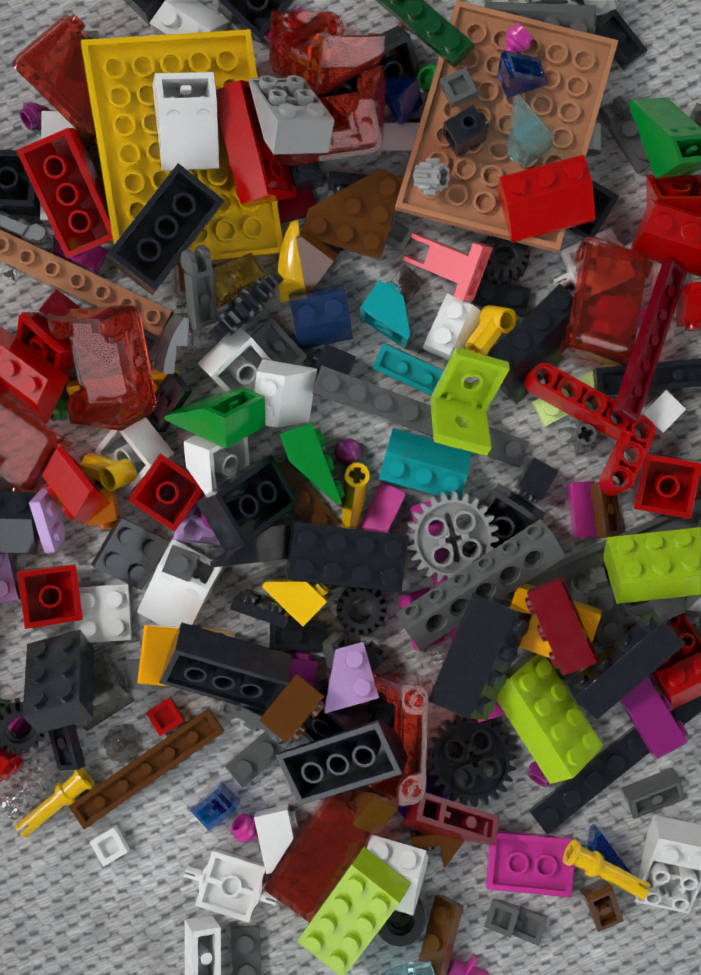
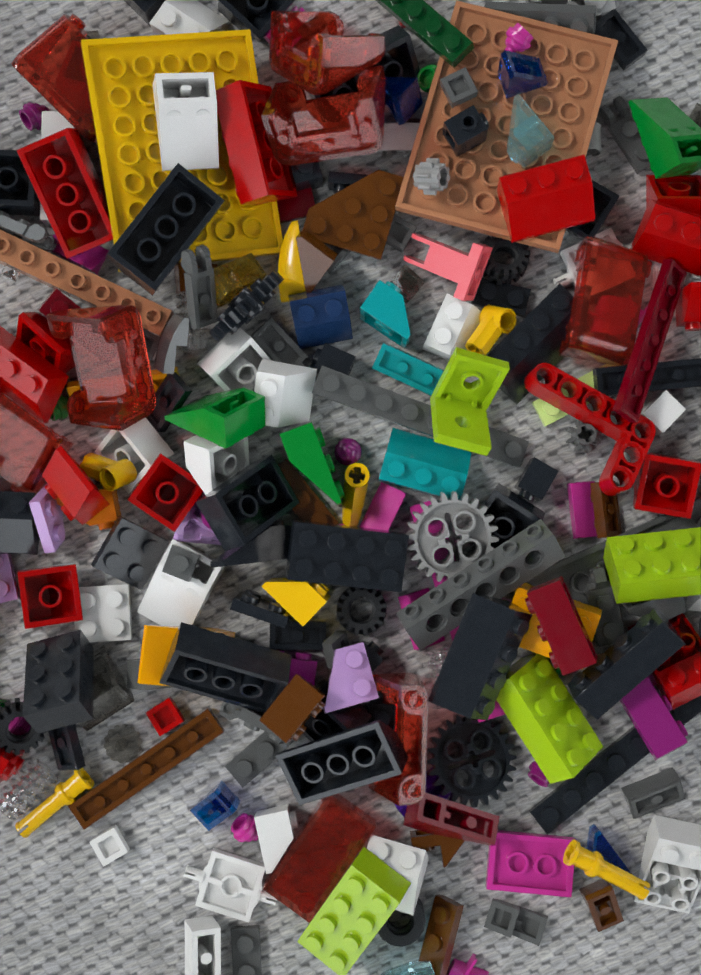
light grey slope [249,75,334,154] -> none
reddish brown slope [349,790,399,834] -> none

